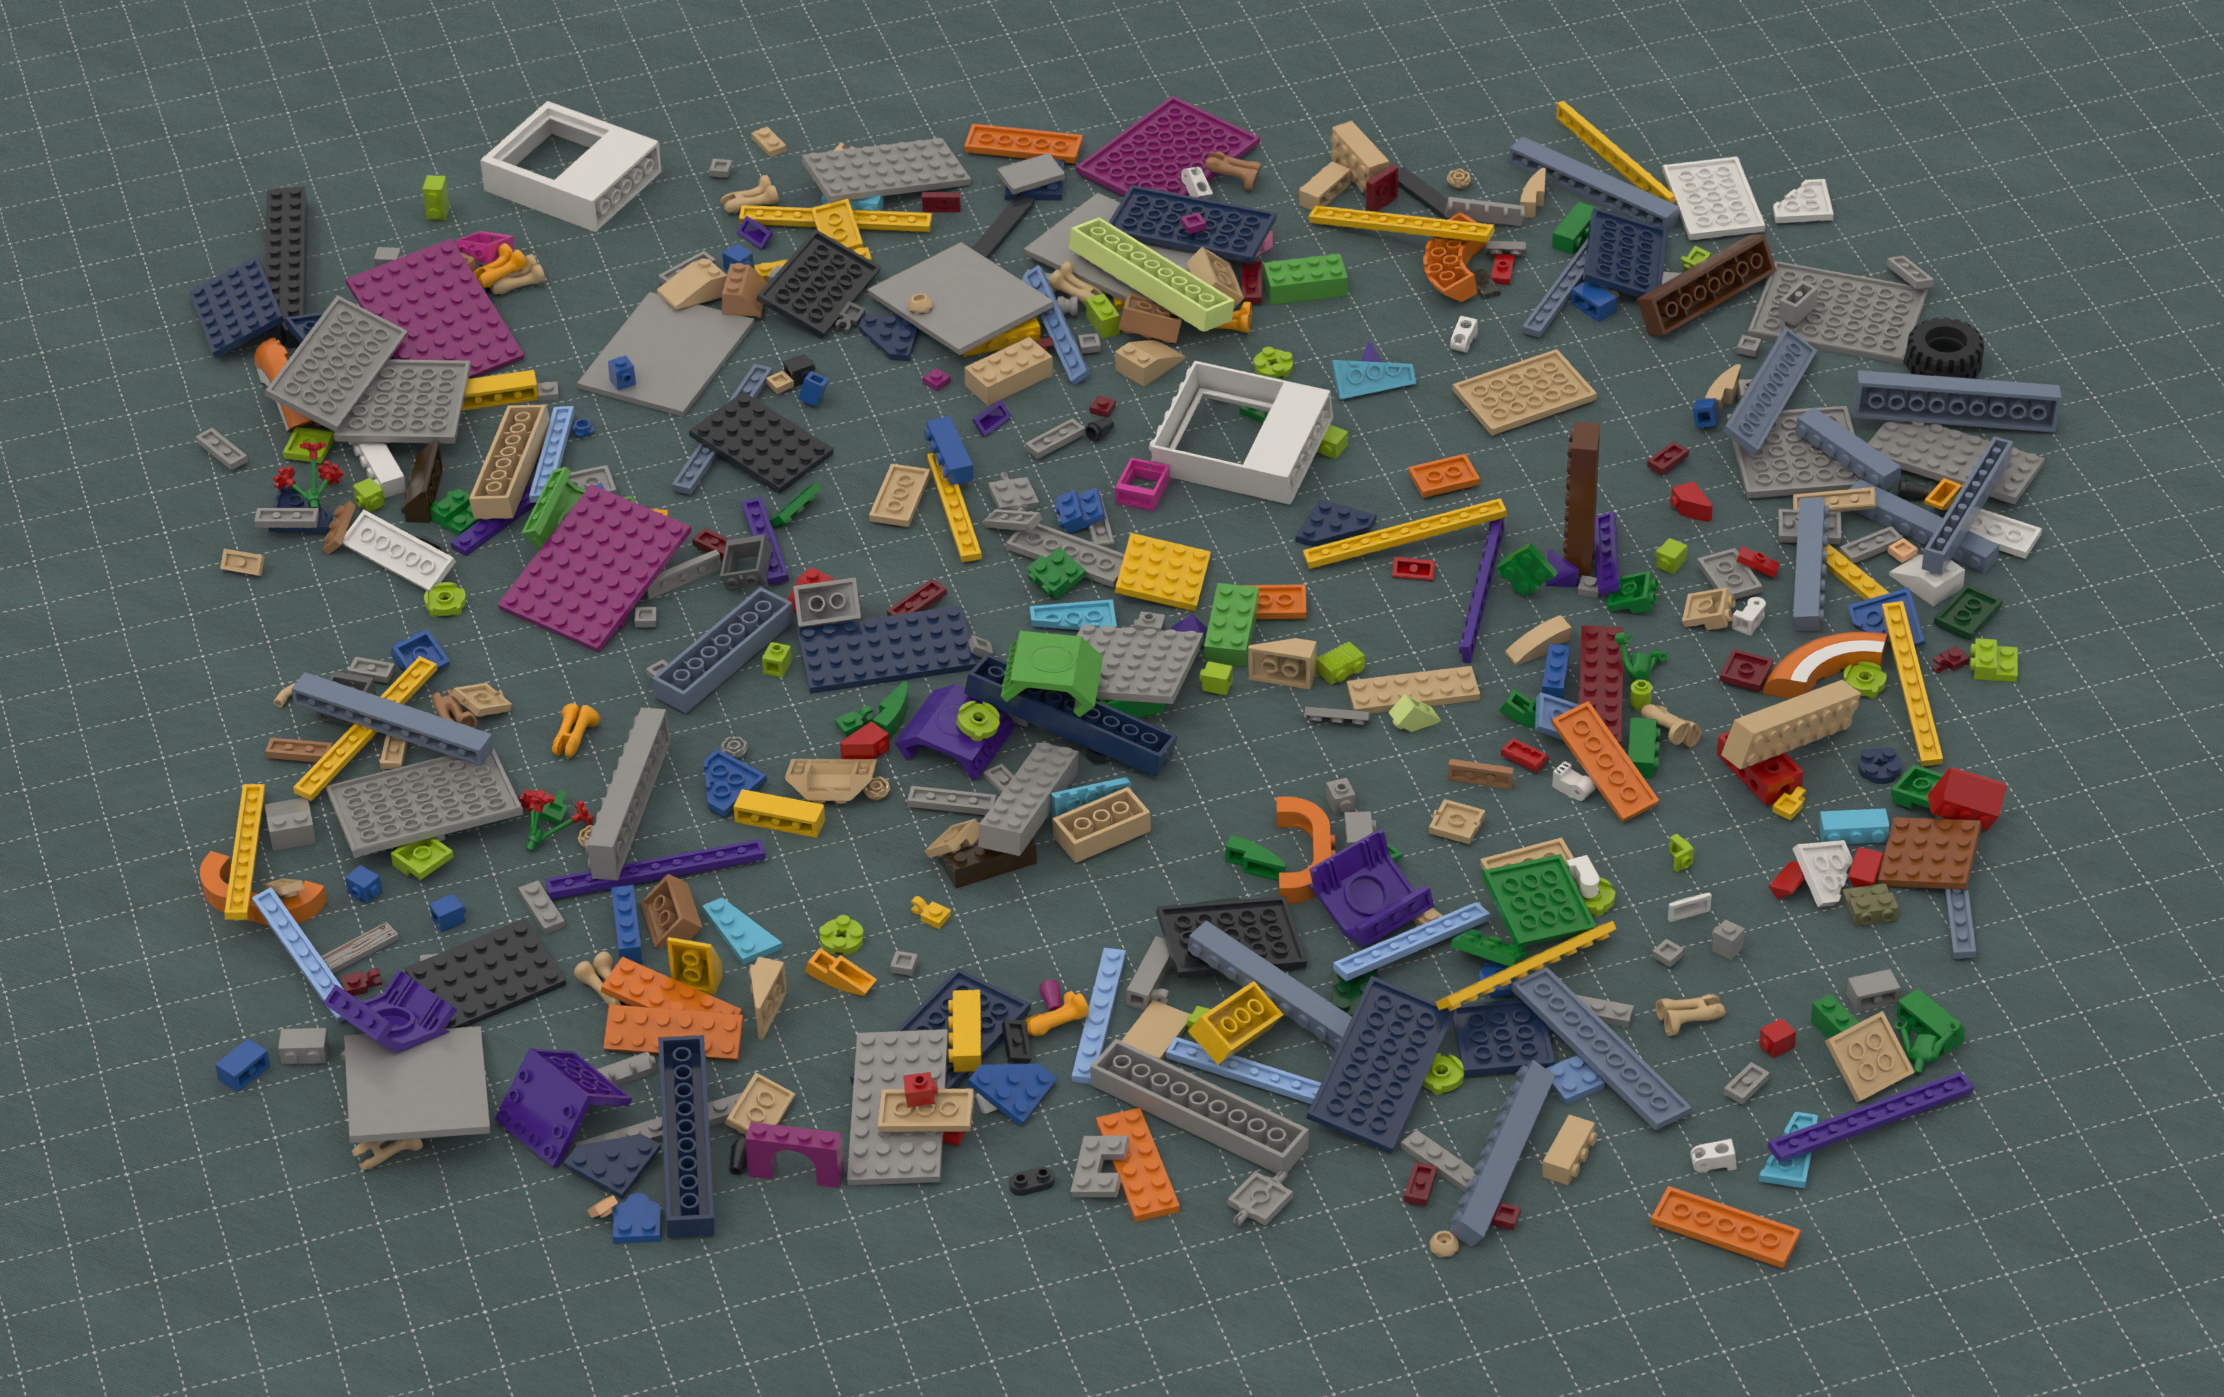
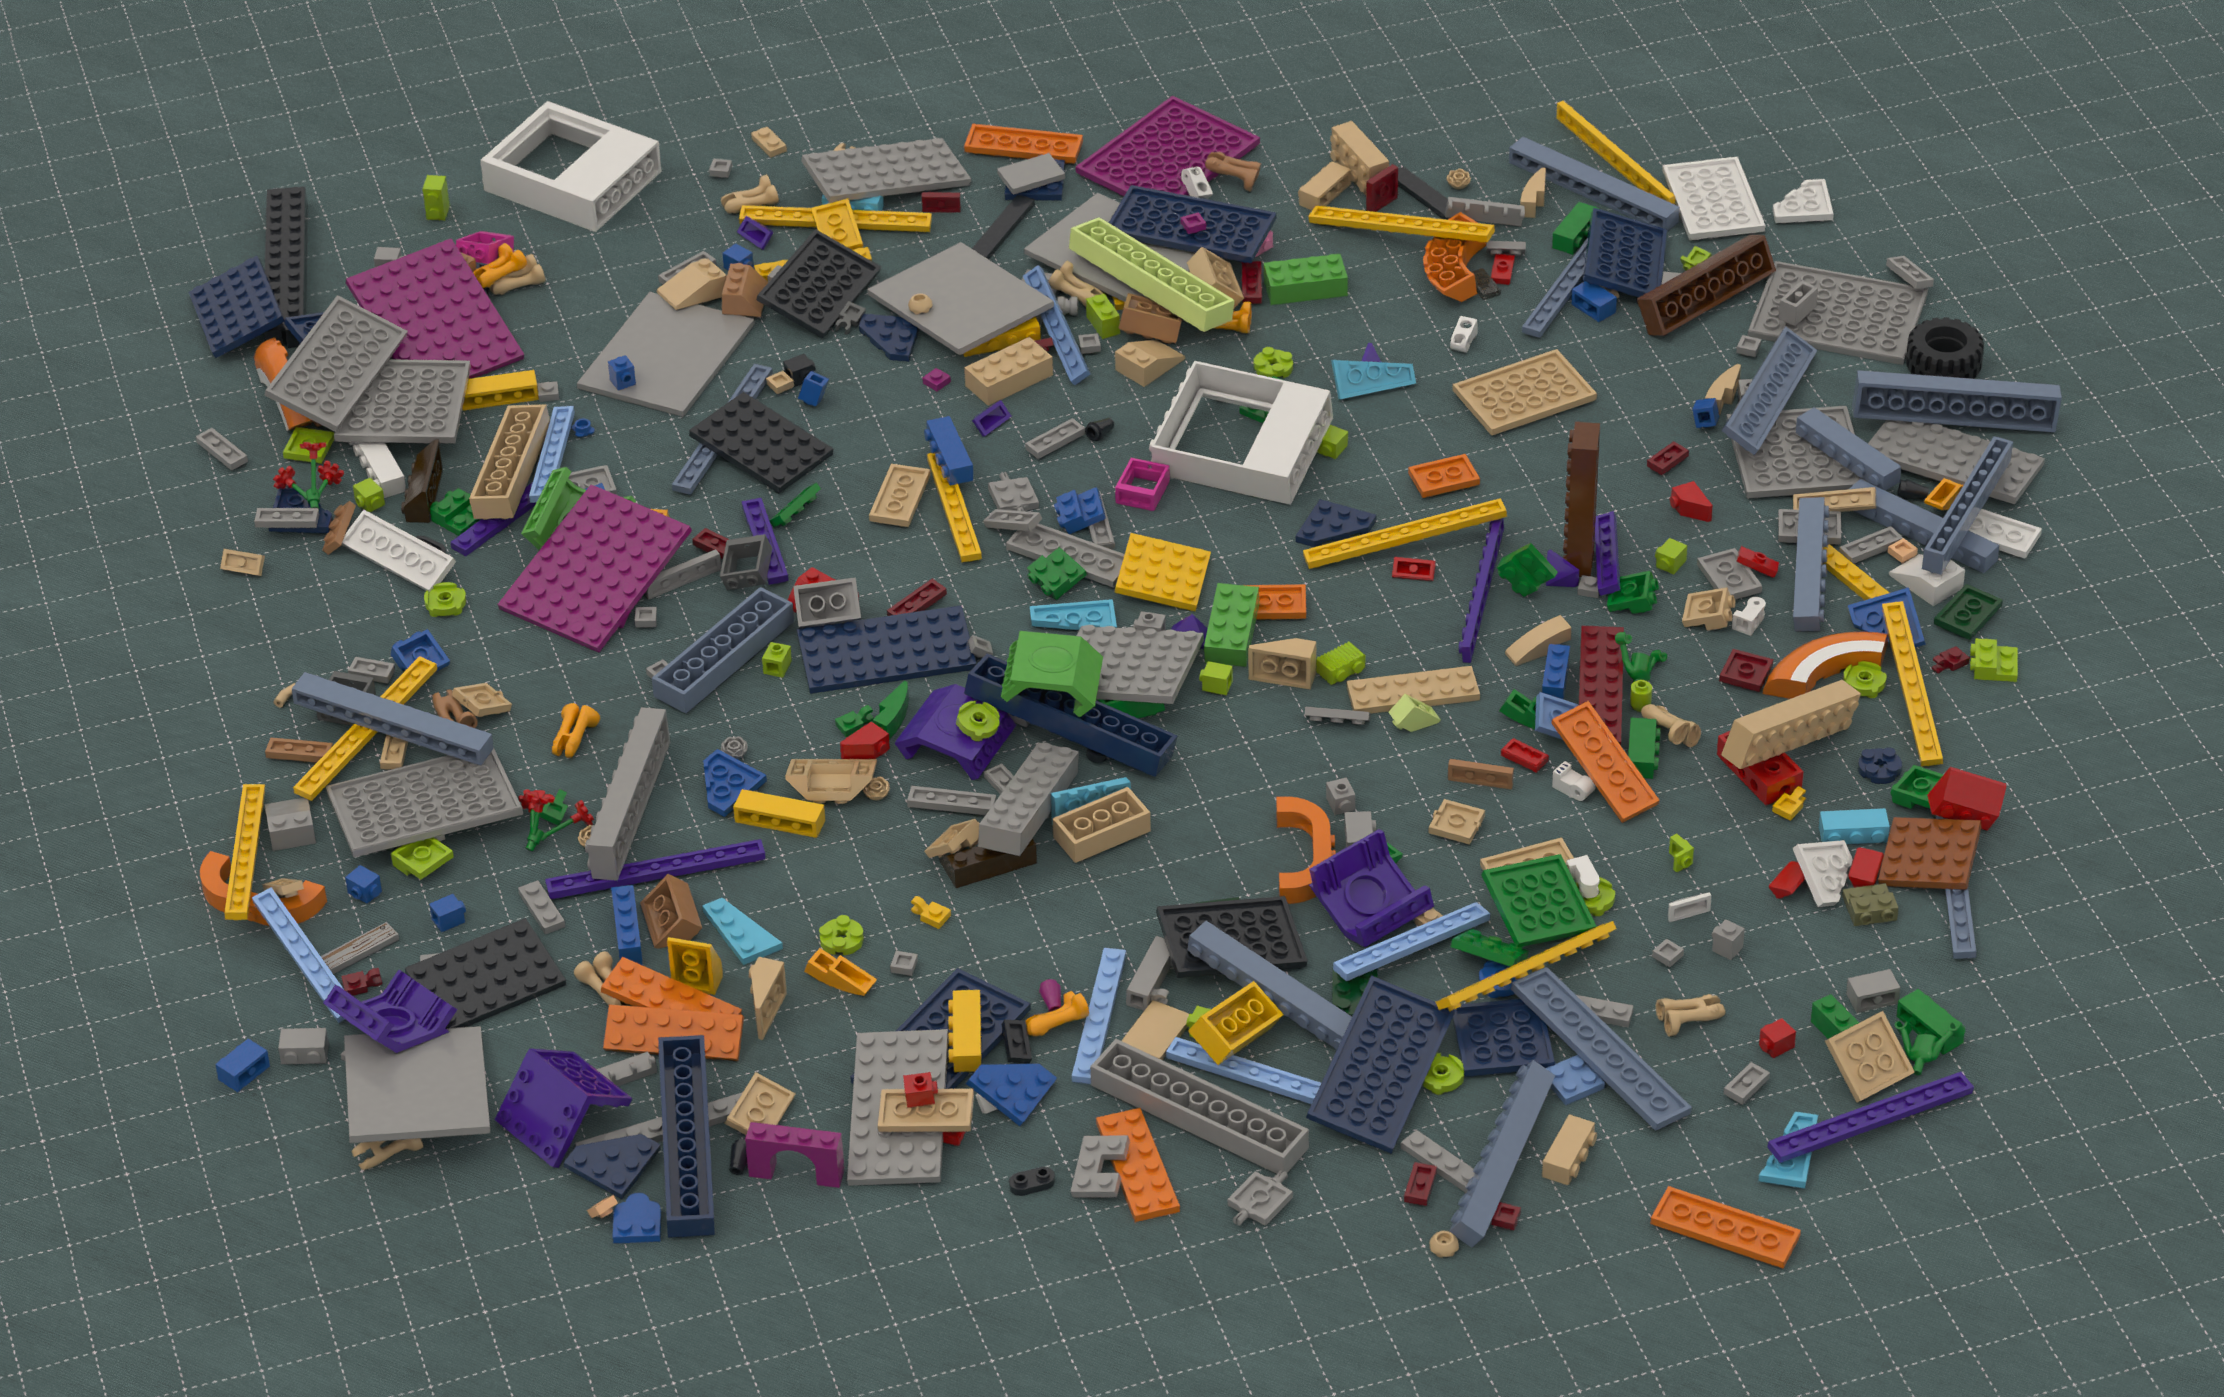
dark red plate [1090,395,1116,418] -> none
green slope [1225,835,1286,881] -> none
white leg [1690,1139,1737,1173] -> none

